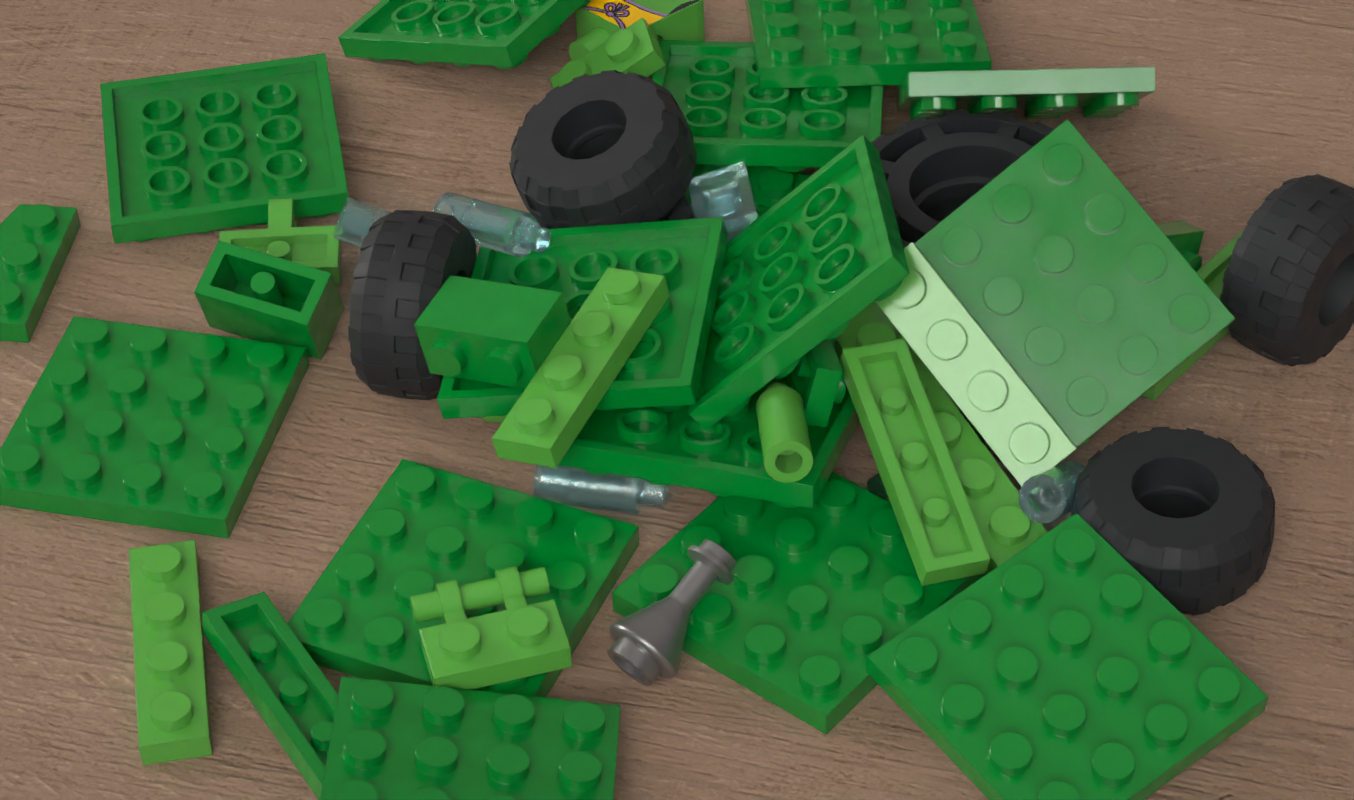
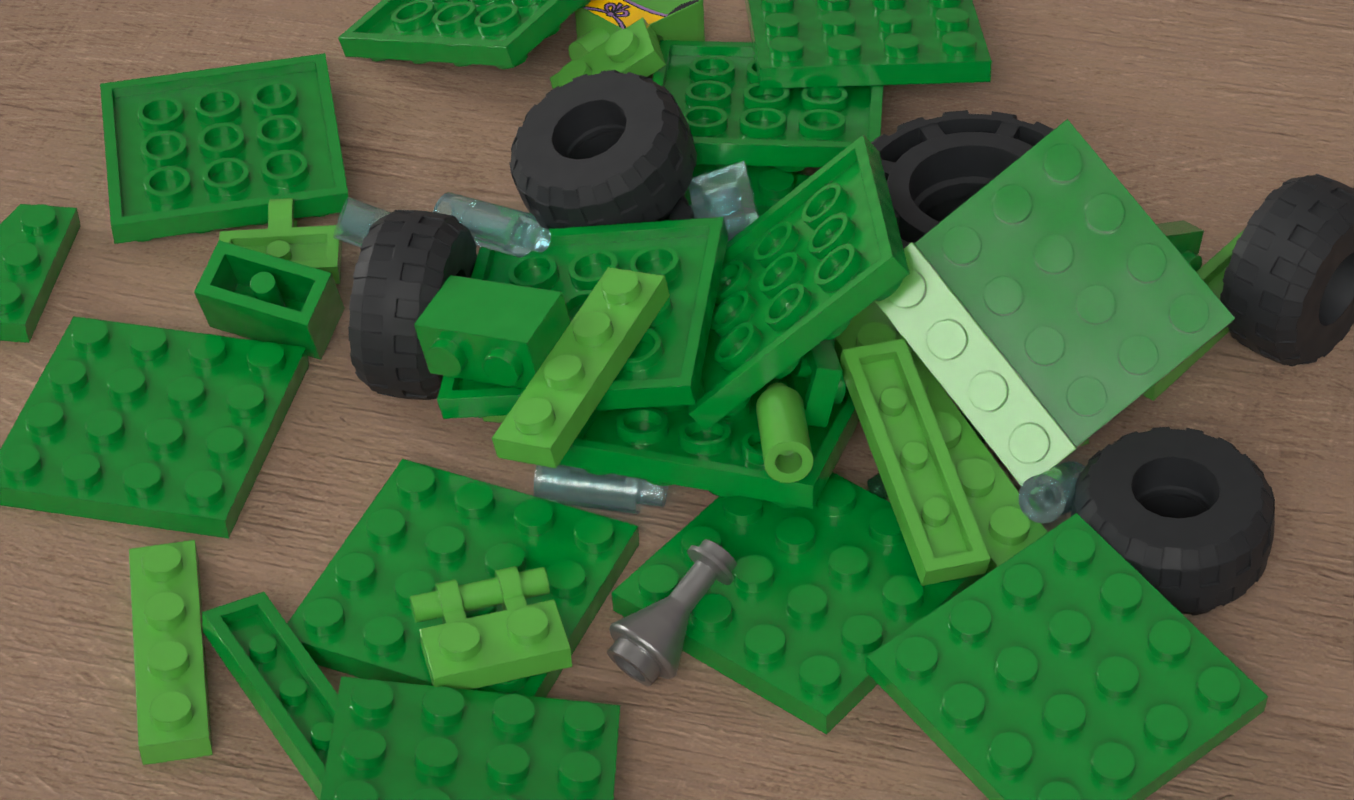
plate [896,67,1155,121] -> none

